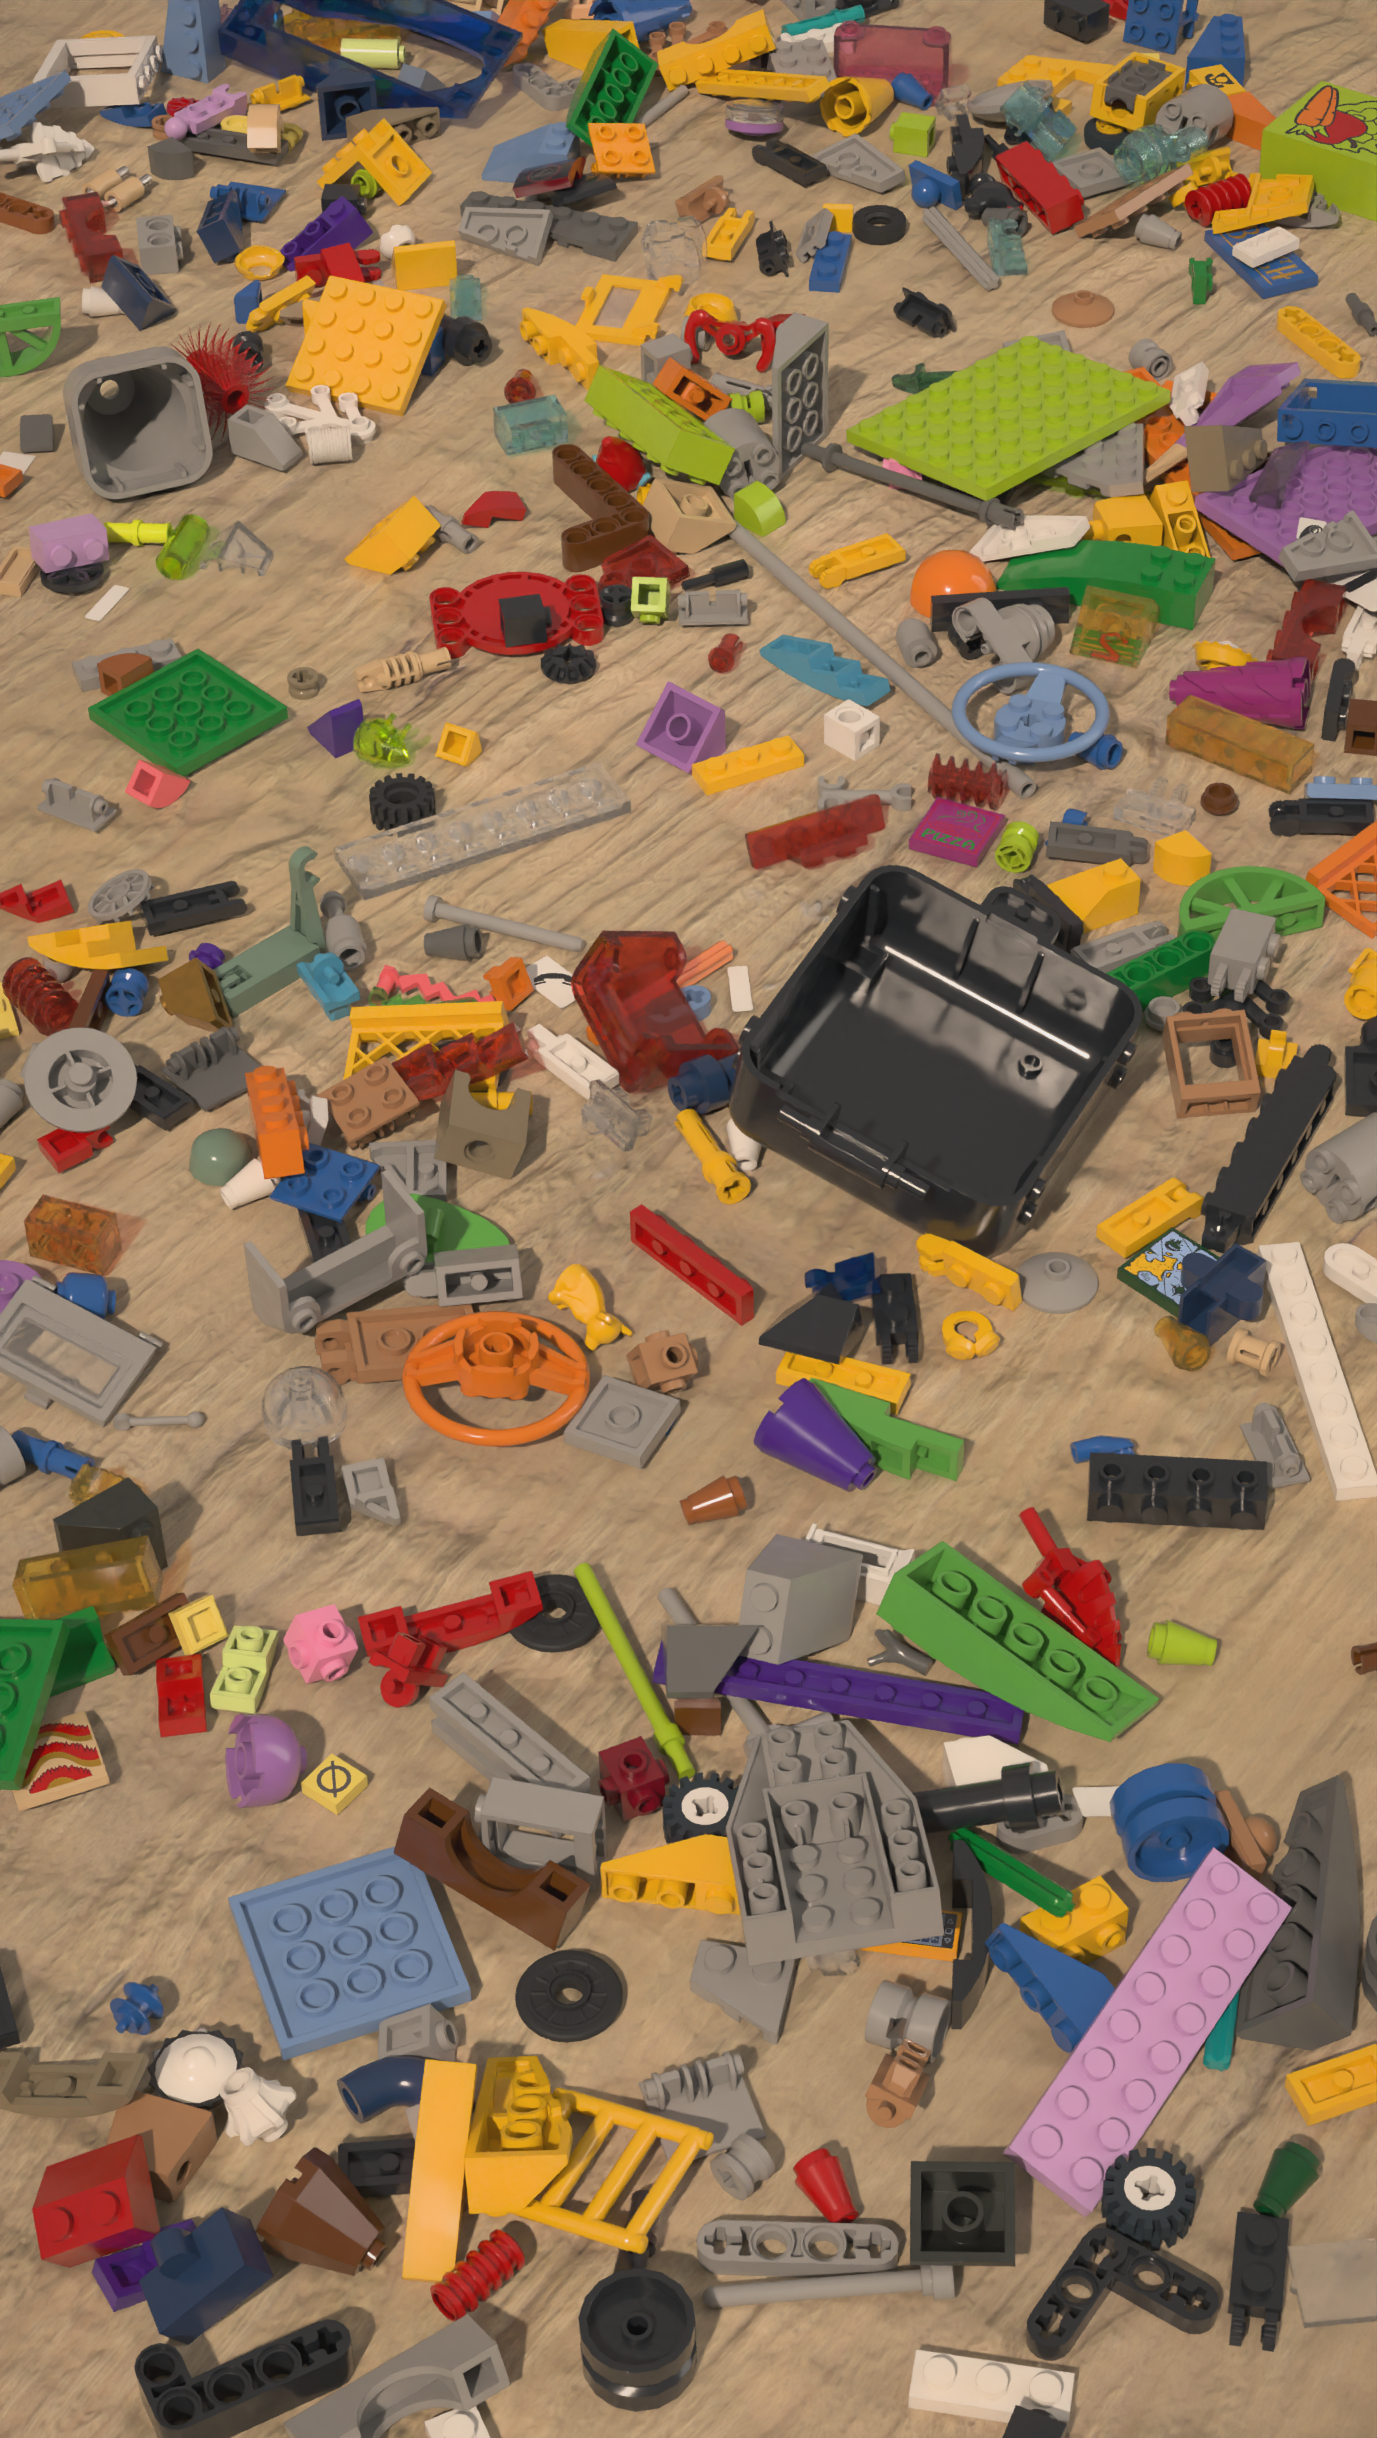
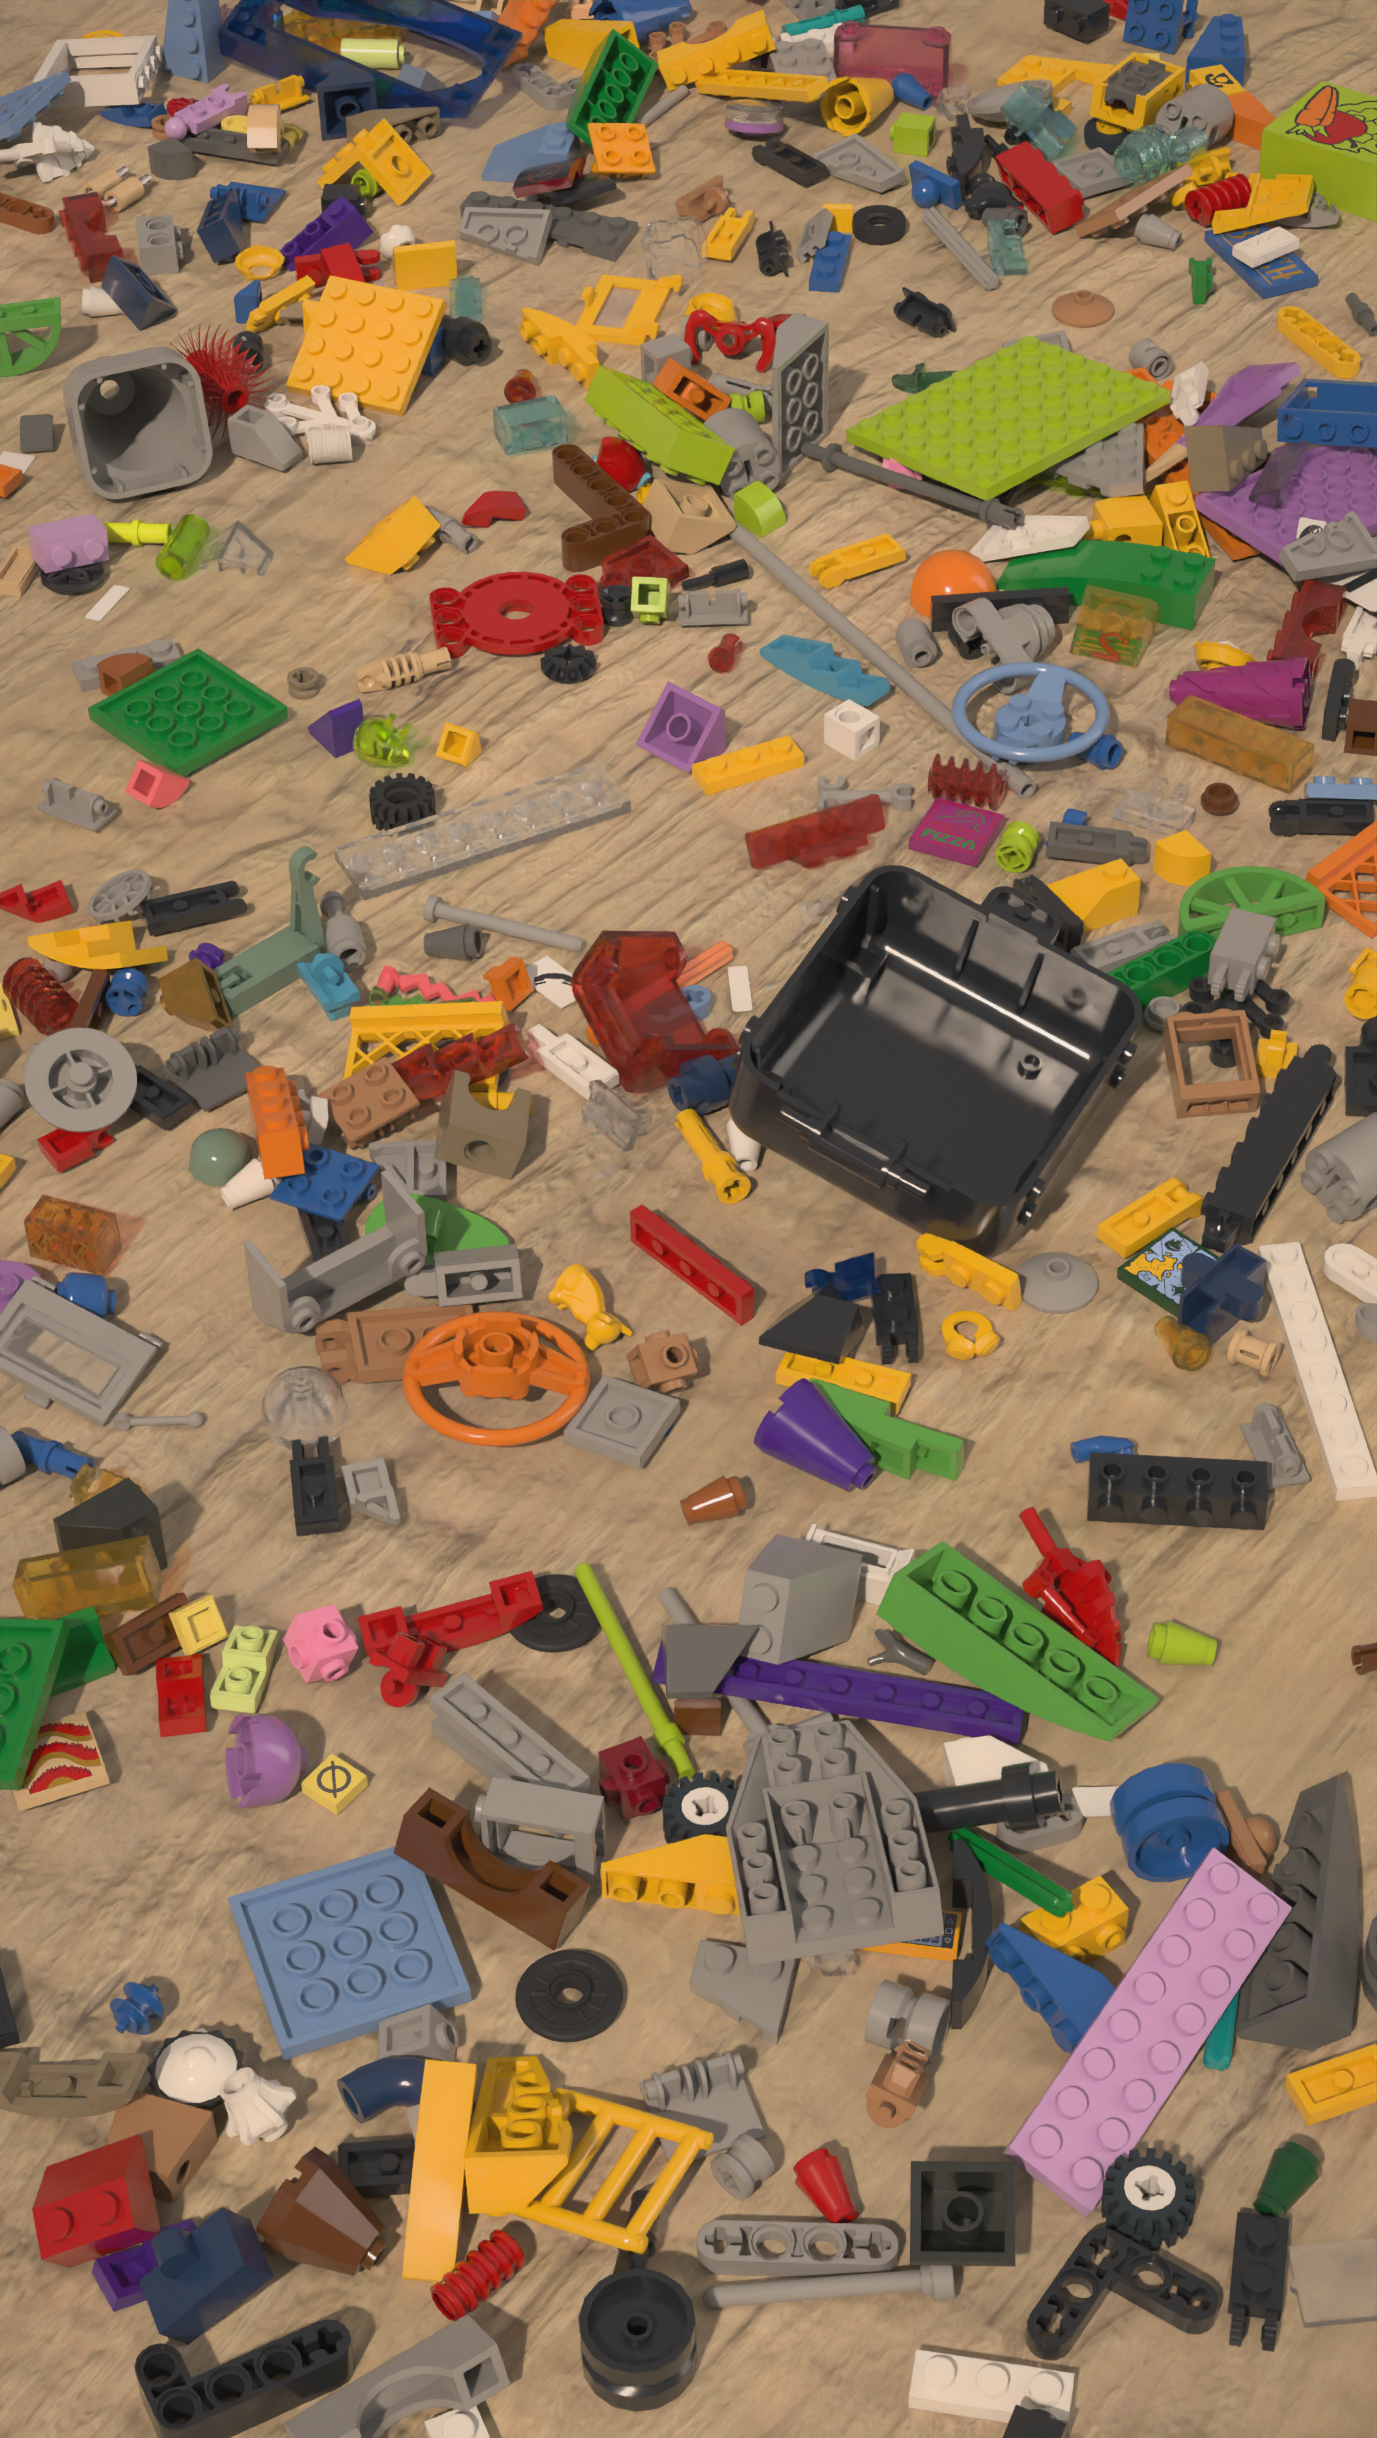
black brick [498,594,552,648] -> none

